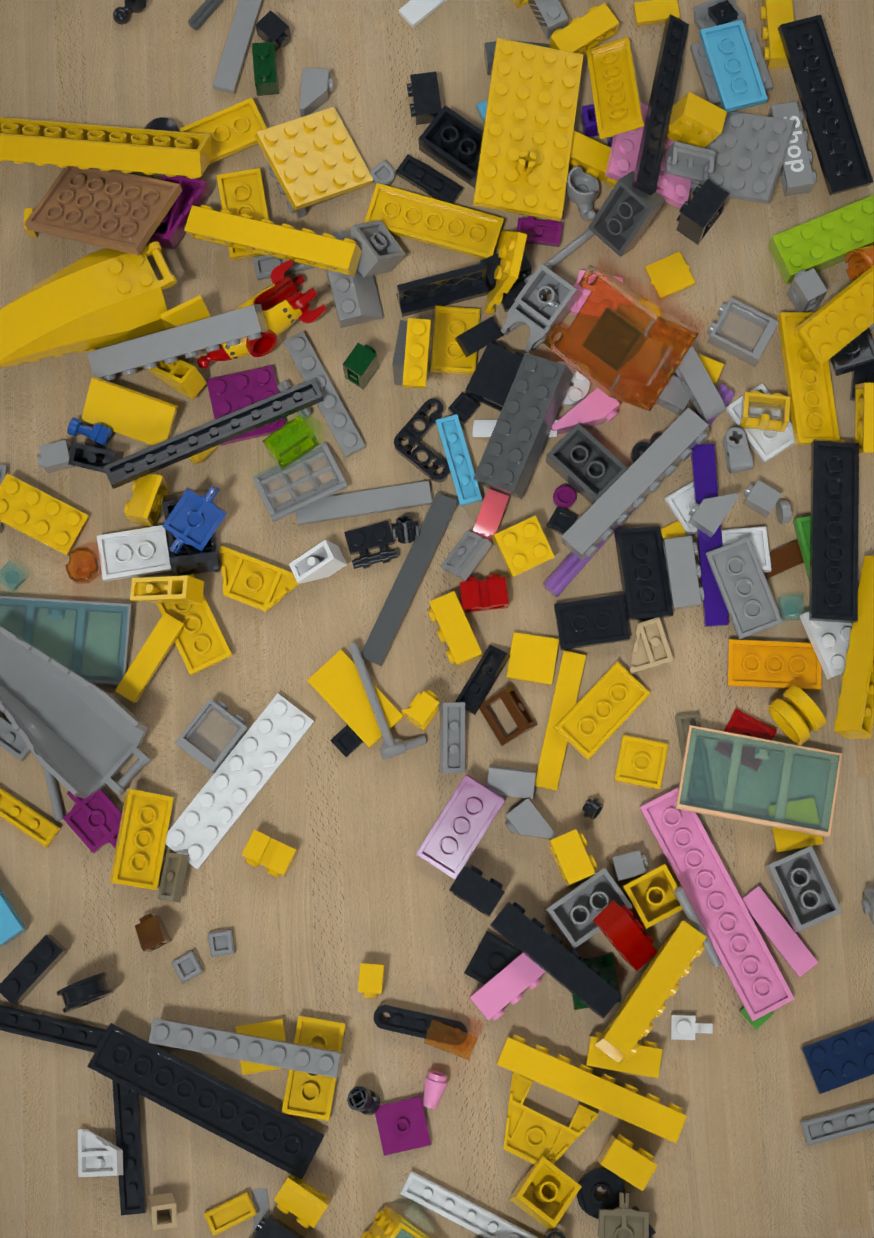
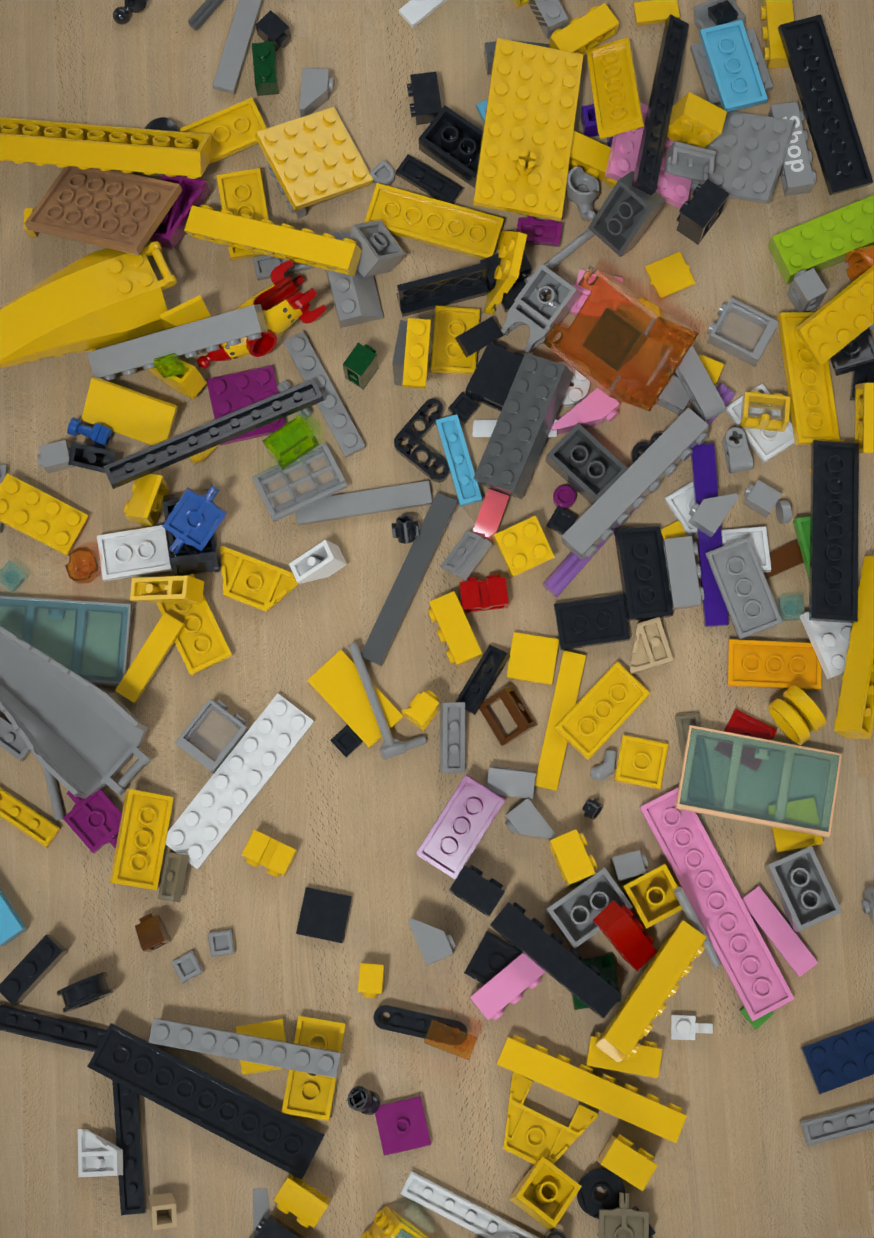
yellow tile [203,1191,258,1236] -> none
black plate [344,521,398,569] -> none
bright pink cone [423,1070,448,1109] -> none
none -> clear neon green tile [154,353,185,378]
none -> black tile [296,887,352,944]
none -> light grey slope [408,919,456,966]
none -> light grey arm [590,750,616,781]

